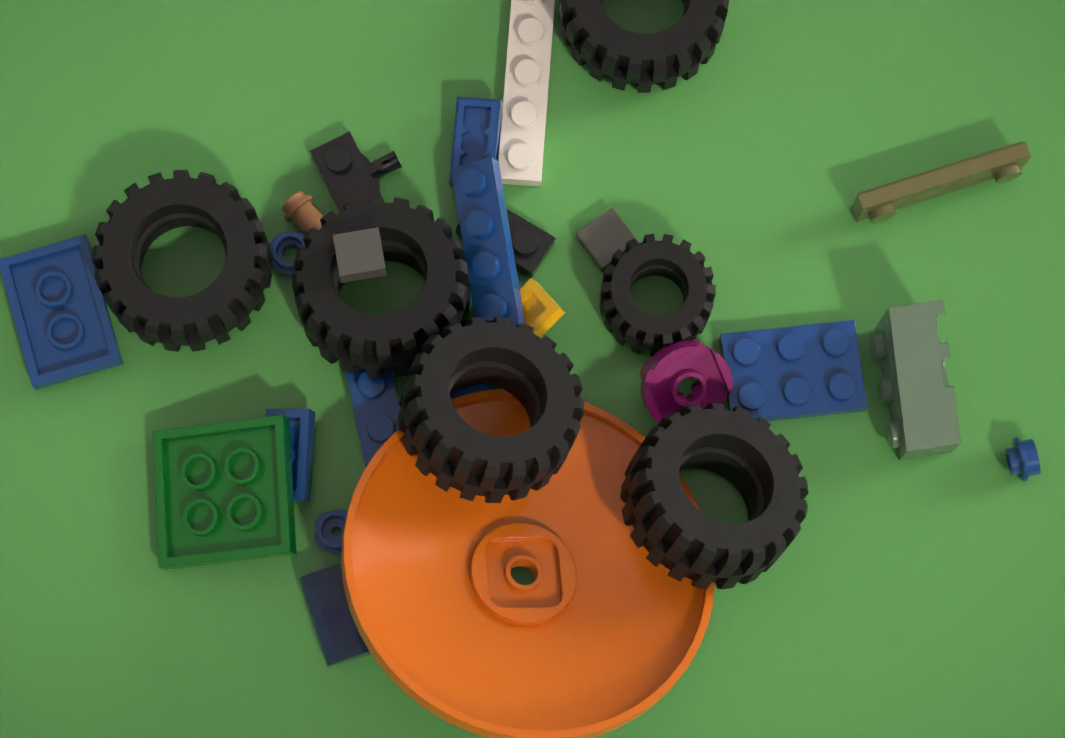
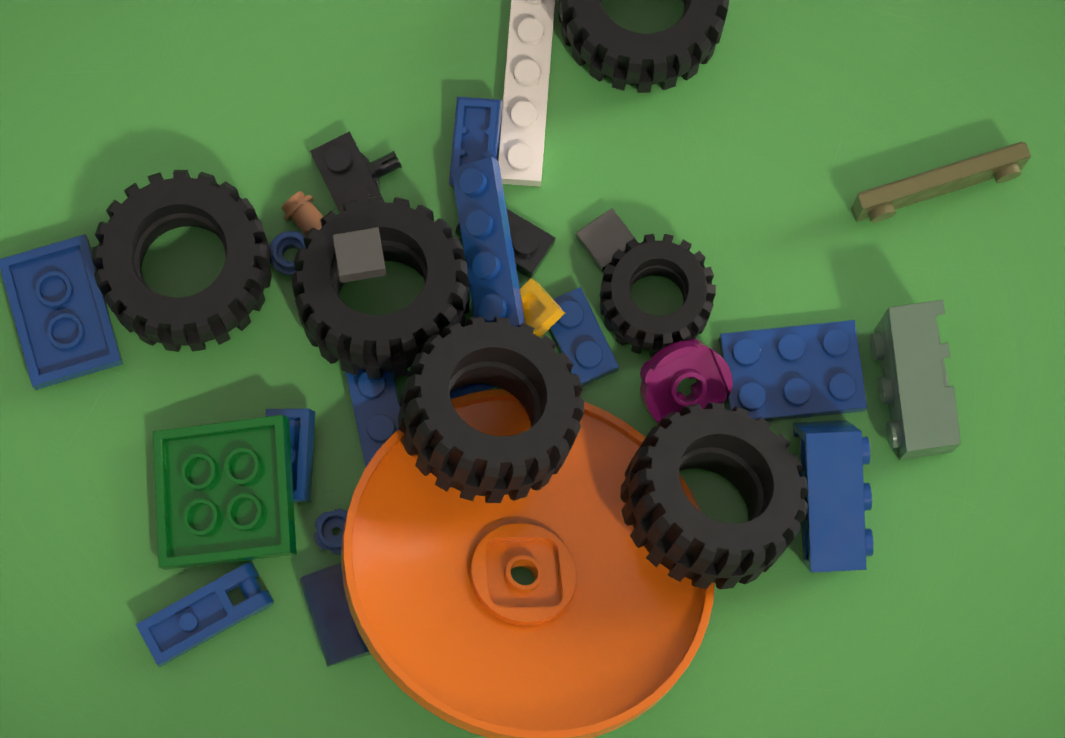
blue plate [1005,437,1041,481] -> none
none -> blue plate [136,562,274,667]
none -> blue plate [549,287,619,387]
none -> blue wedge [793,420,873,573]

